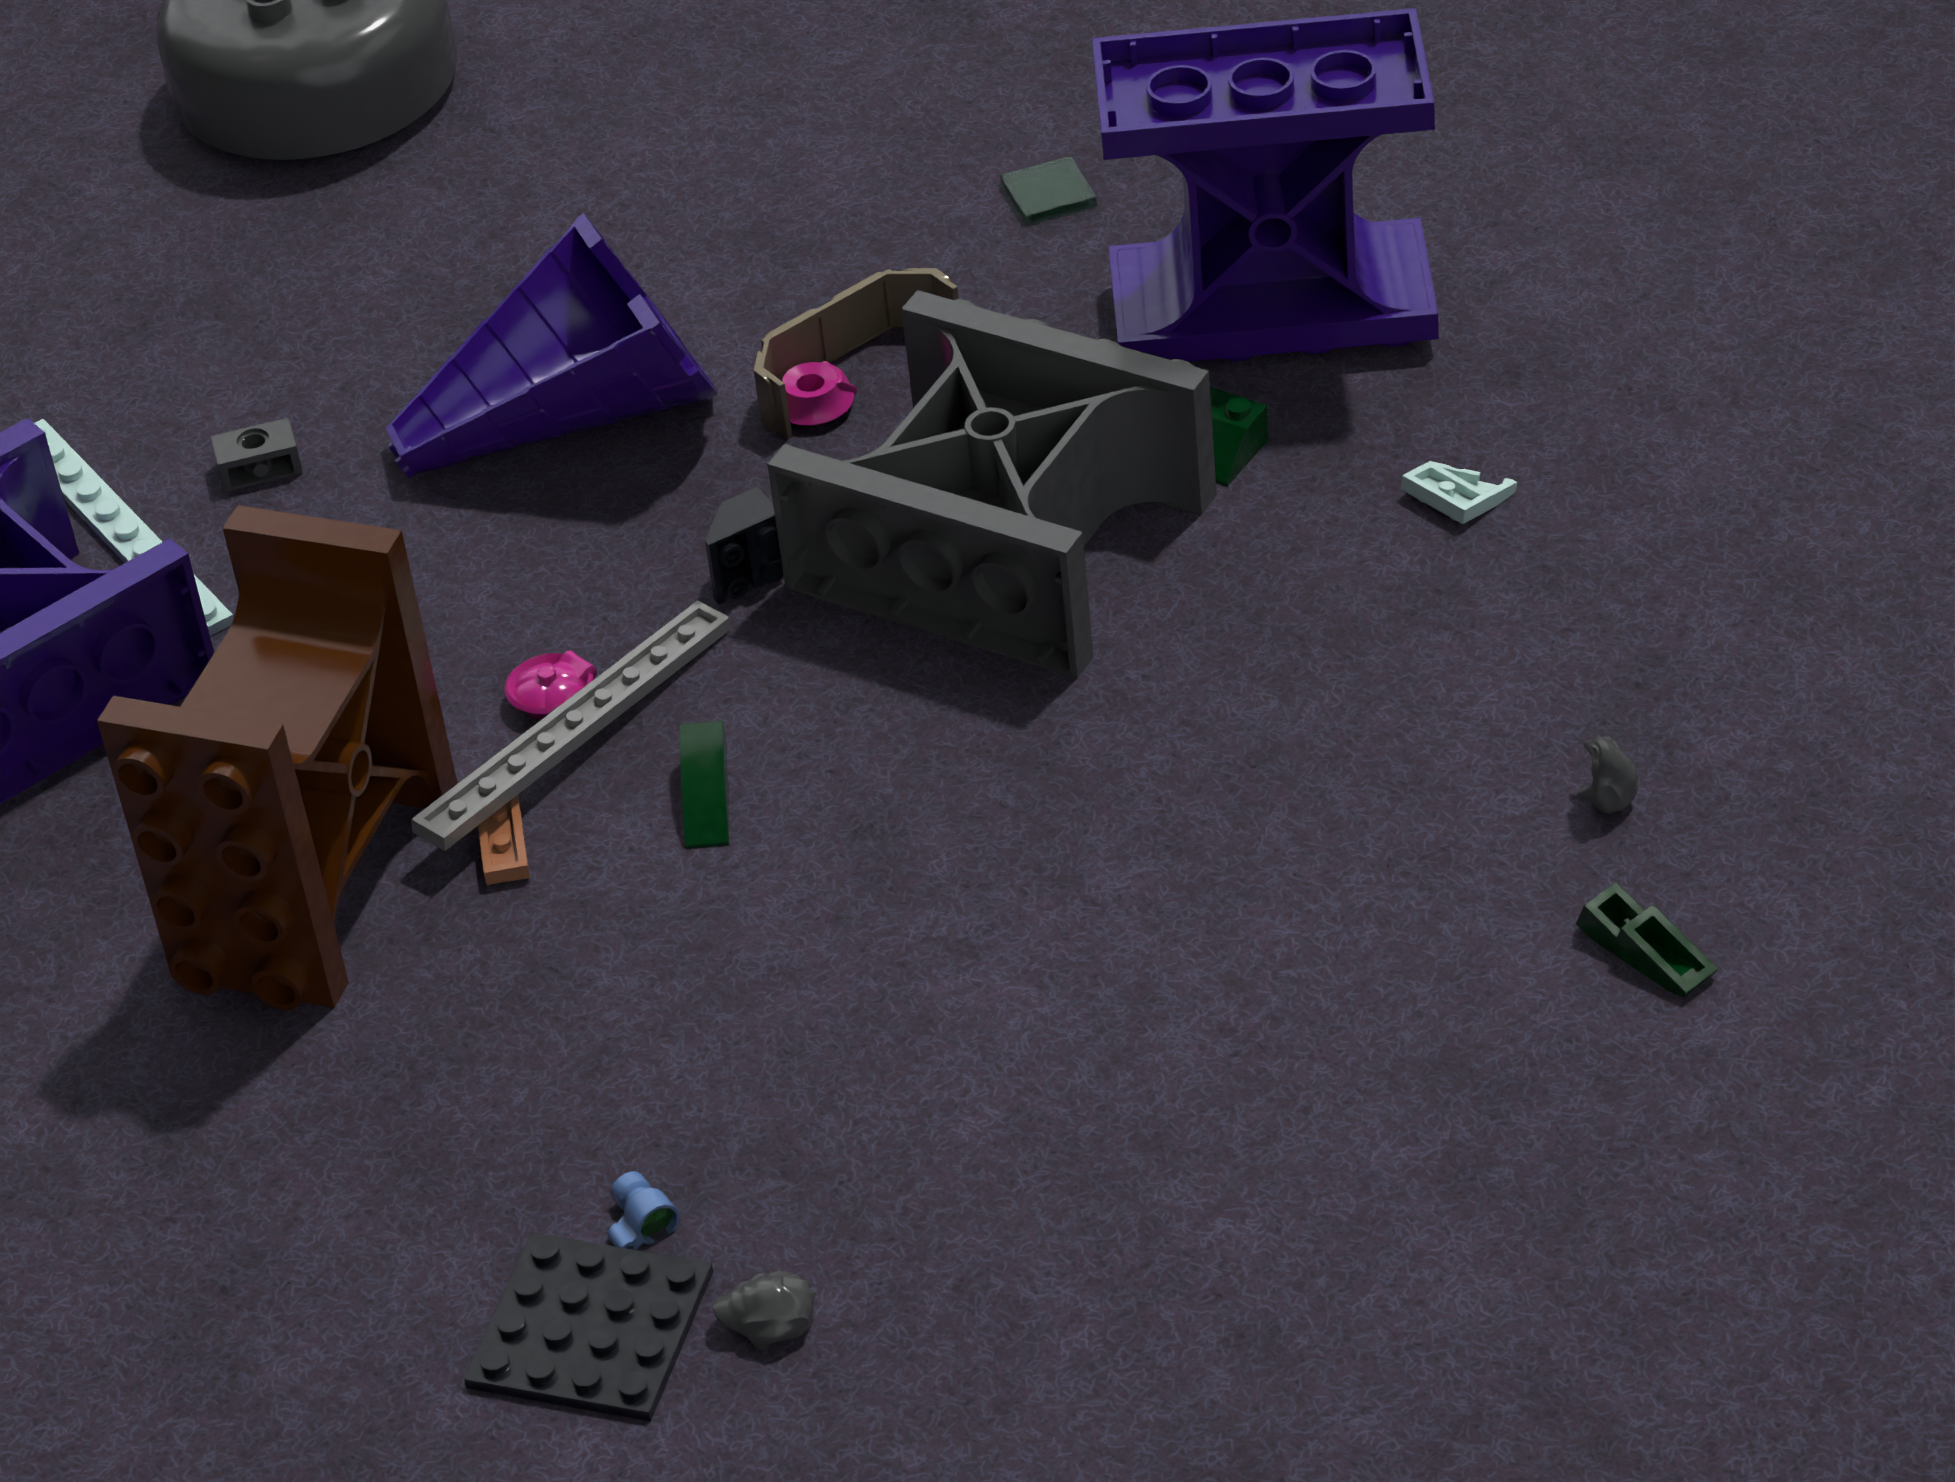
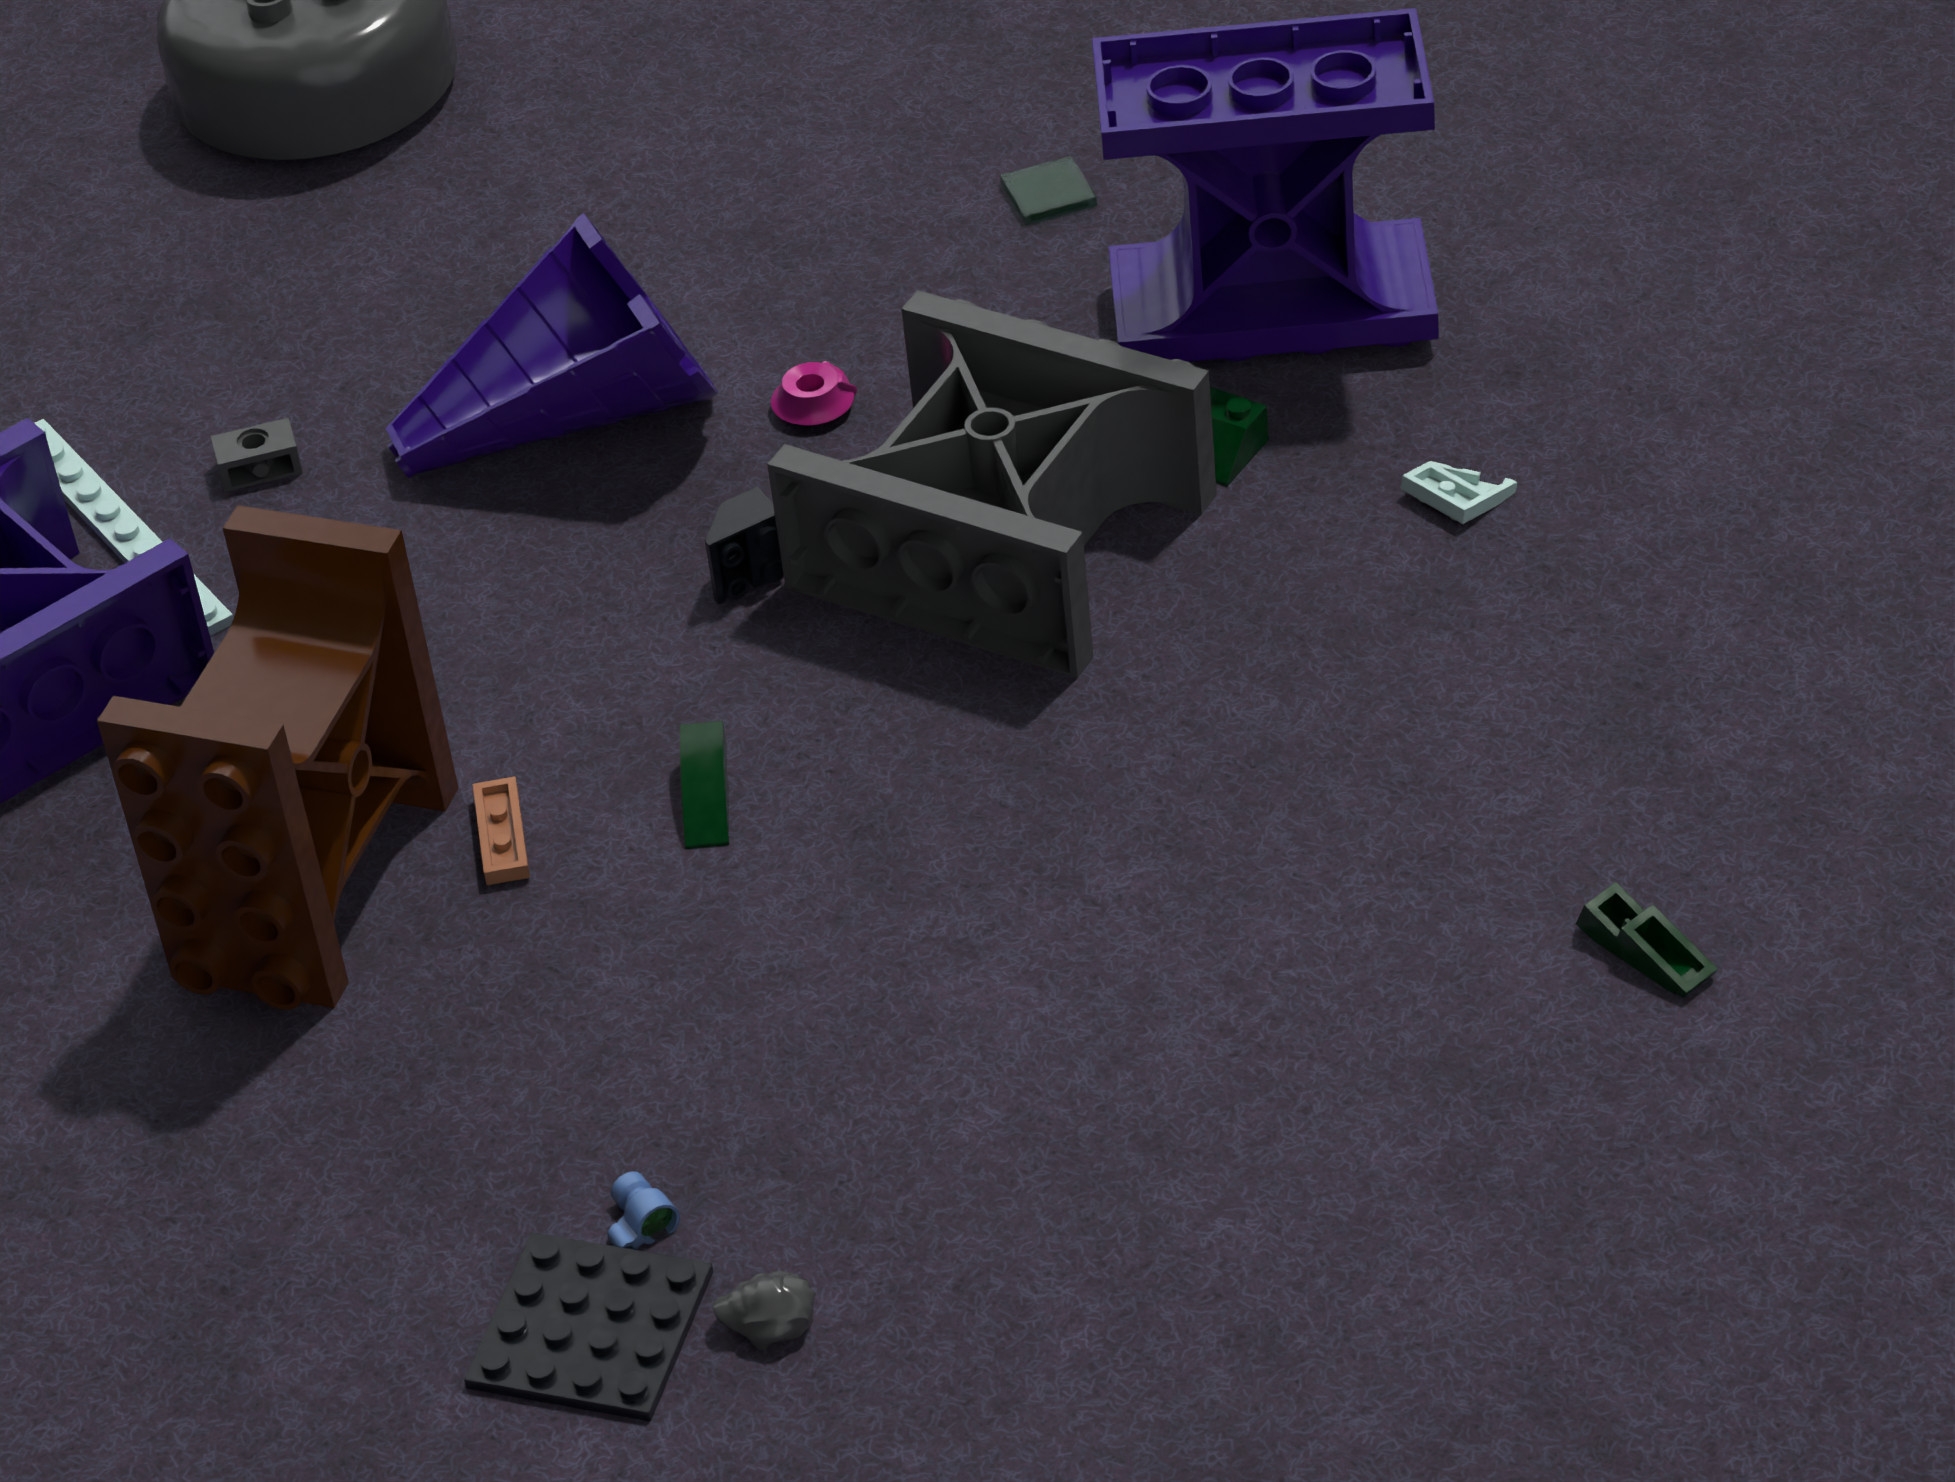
light grey plate [411,600,730,851] -> none
dark pink piece [504,650,597,720] -> none
dark tan windscreen [753,268,959,439] -> none
dark grey hair [1577,736,1640,814] -> none

